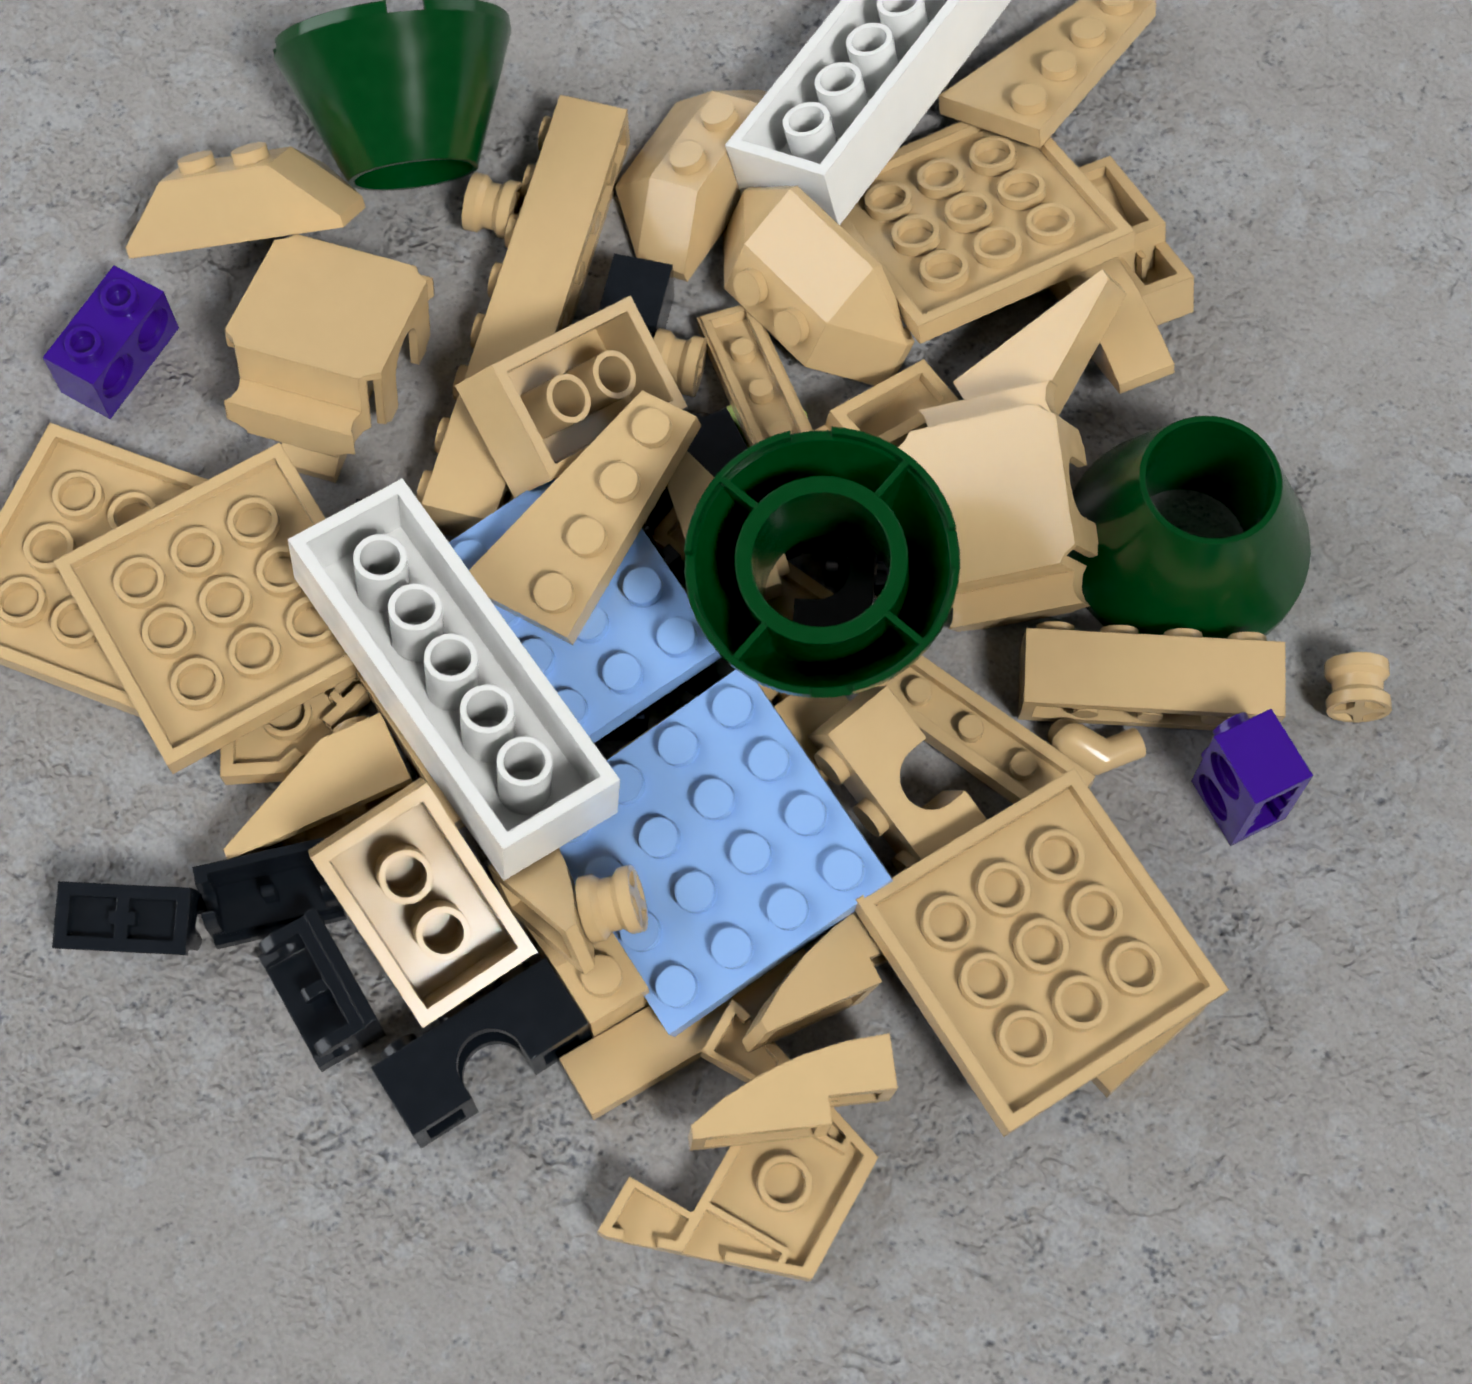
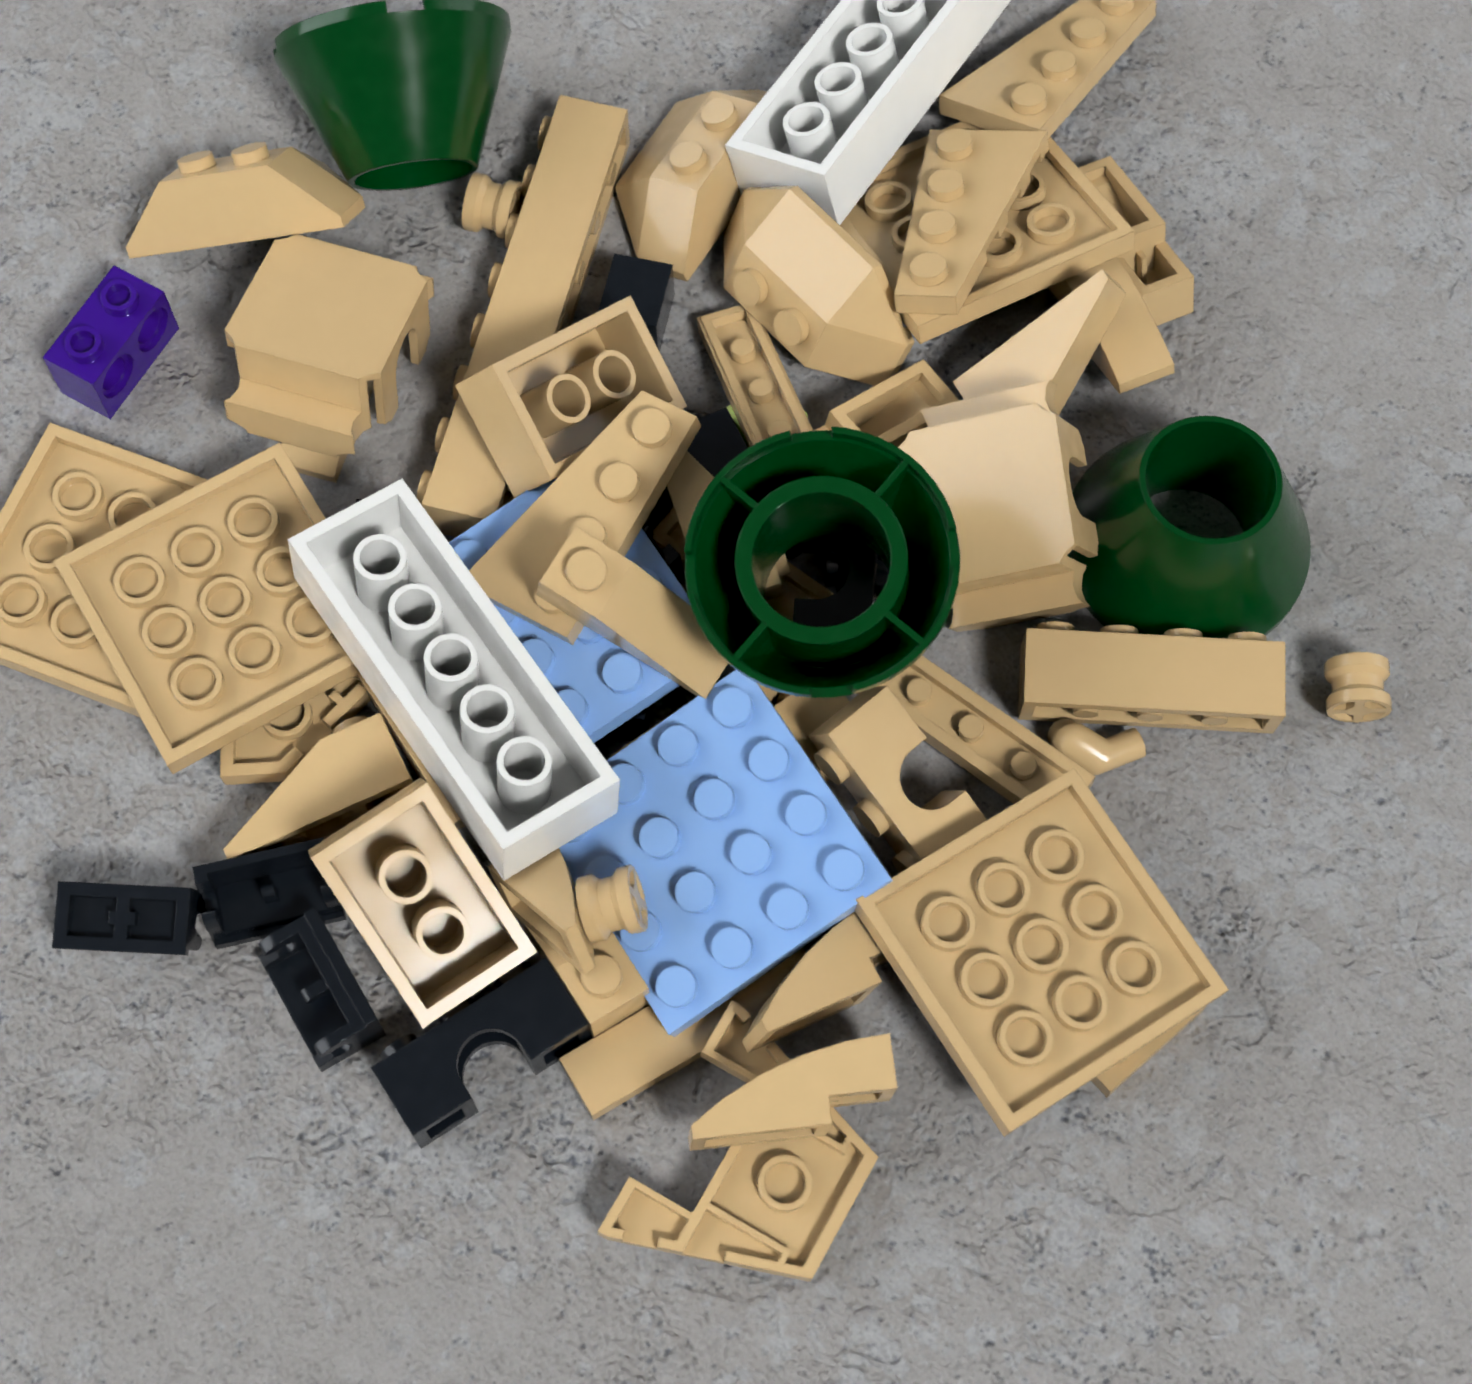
tan wheel [653,328,707,397] -> none
dark purple brick [1191,709,1313,846] -> none
none -> tan slope [537,526,728,699]
none -> tan wing [894,128,1049,315]

